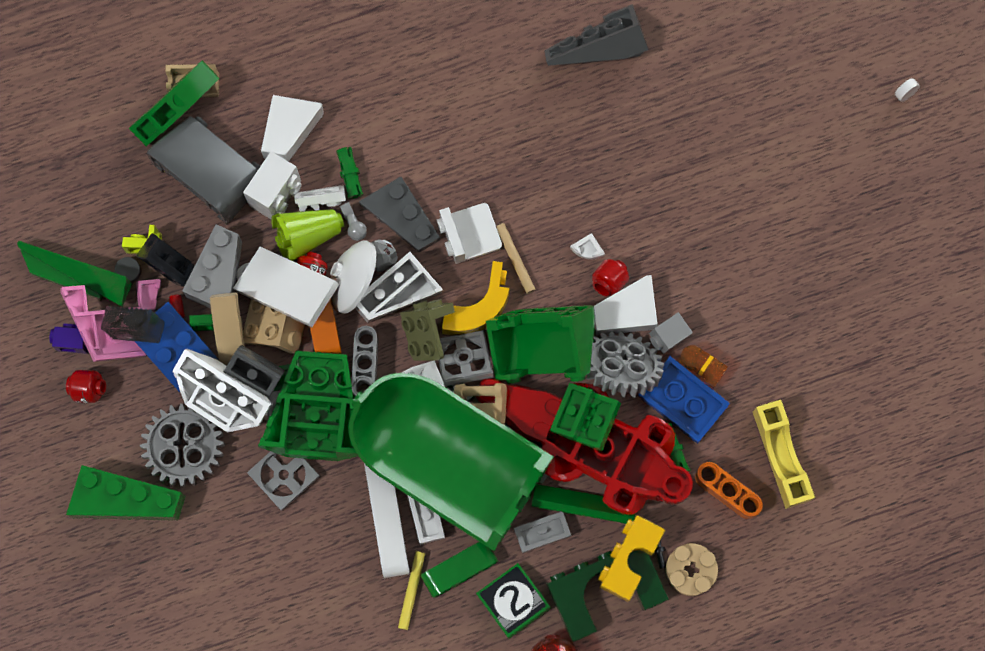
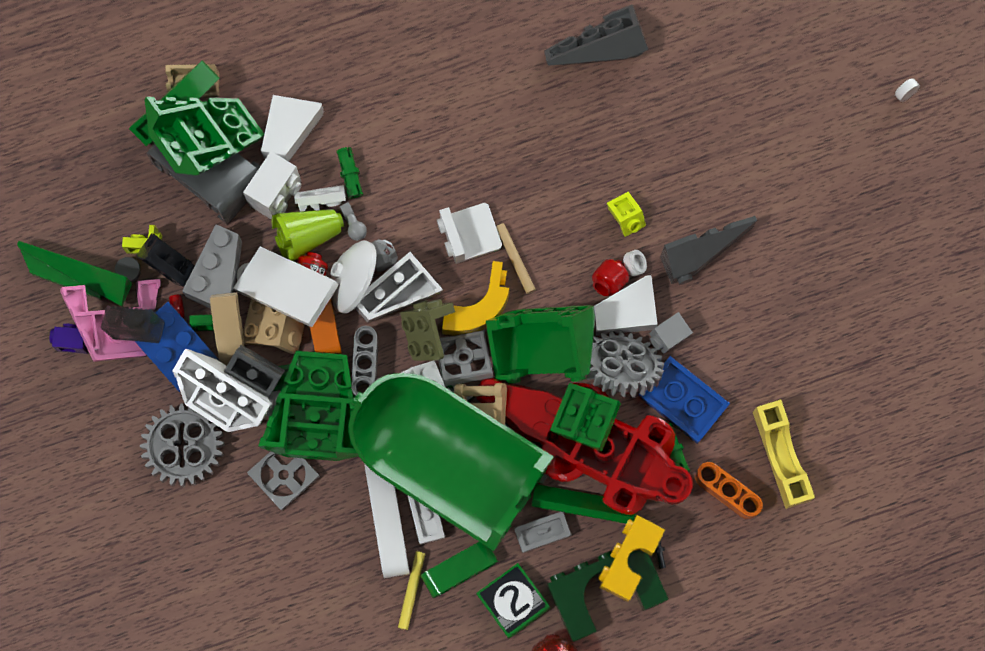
red head [66,370,106,403] -> none
green wedge [66,465,186,521] -> none
dark grey wing [359,177,440,252] -> none
white tile [570,233,605,259] -> none
tan plate [665,543,718,596] -> none
clear orange leg [679,345,728,389] -> none
none -> green wedge [144,97,264,175]
none -> neon yellow bracket [607,192,646,237]
none -> white tile [623,250,647,276]
none -> dark grey wedge [660,216,757,285]

